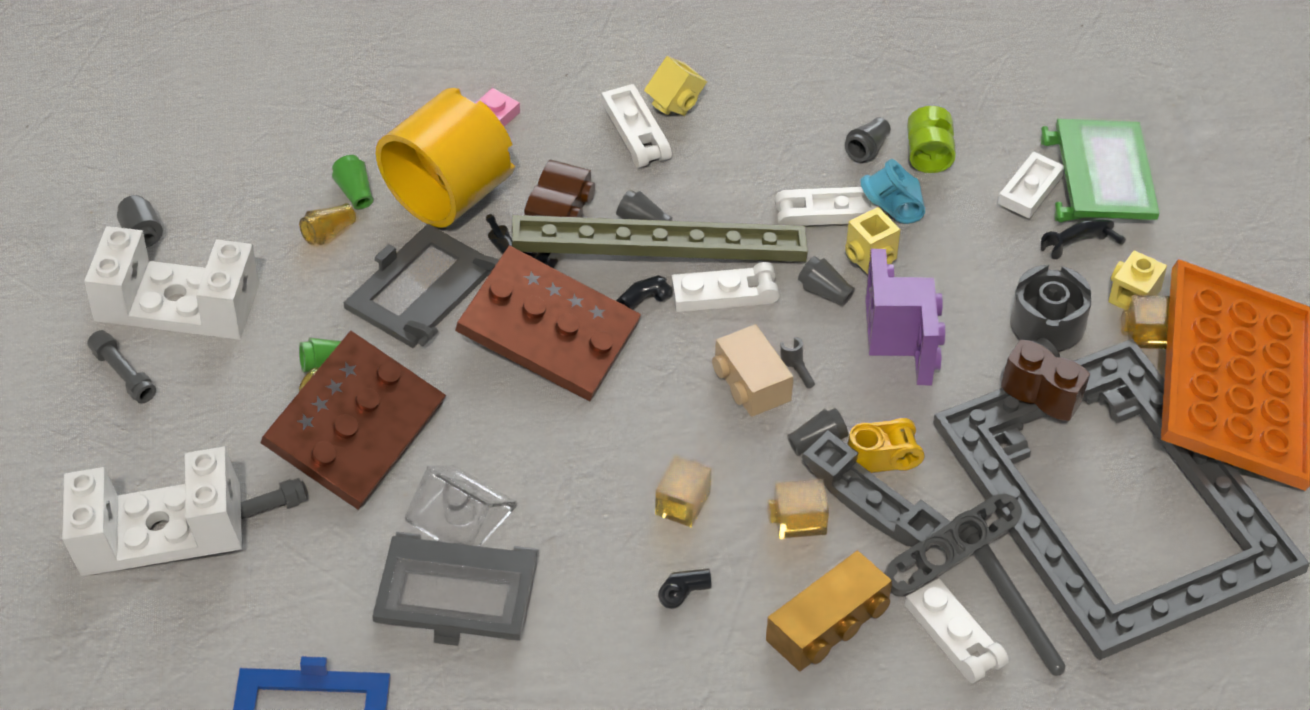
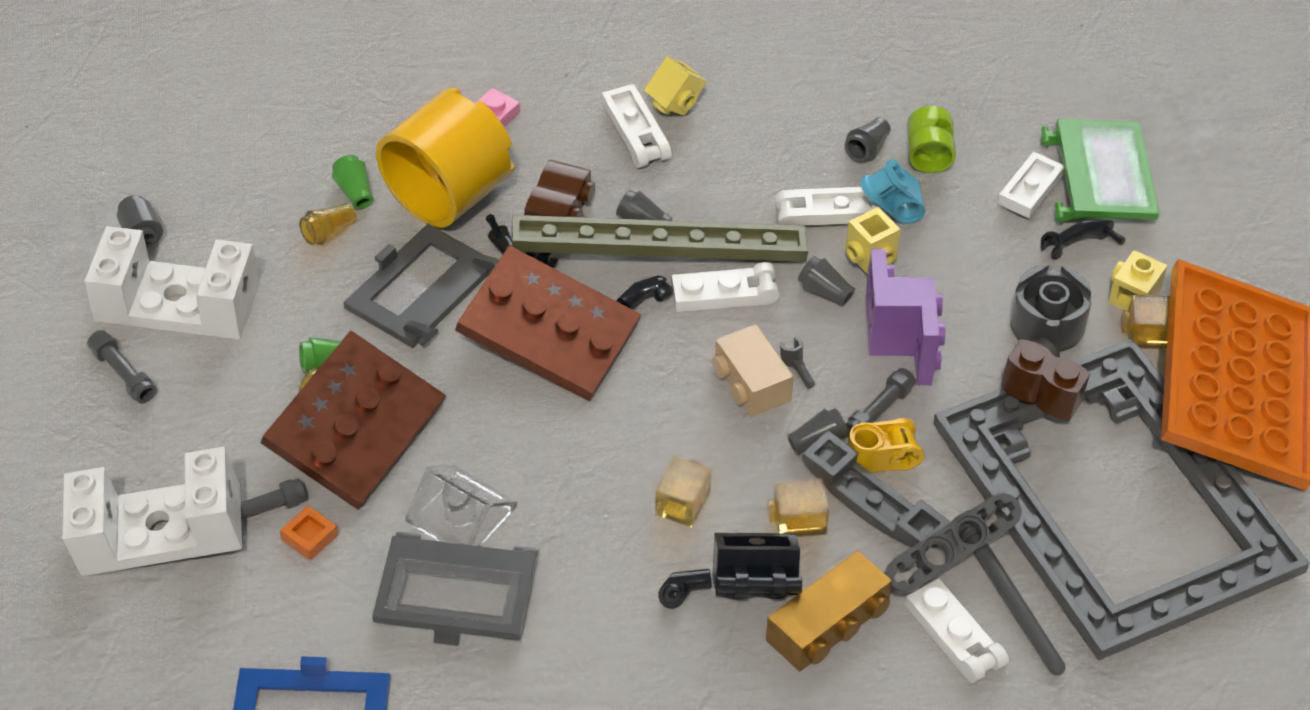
none -> orange tile [280,506,338,561]
none -> black brick [712,533,802,599]
none -> dark grey bar [845,368,916,437]

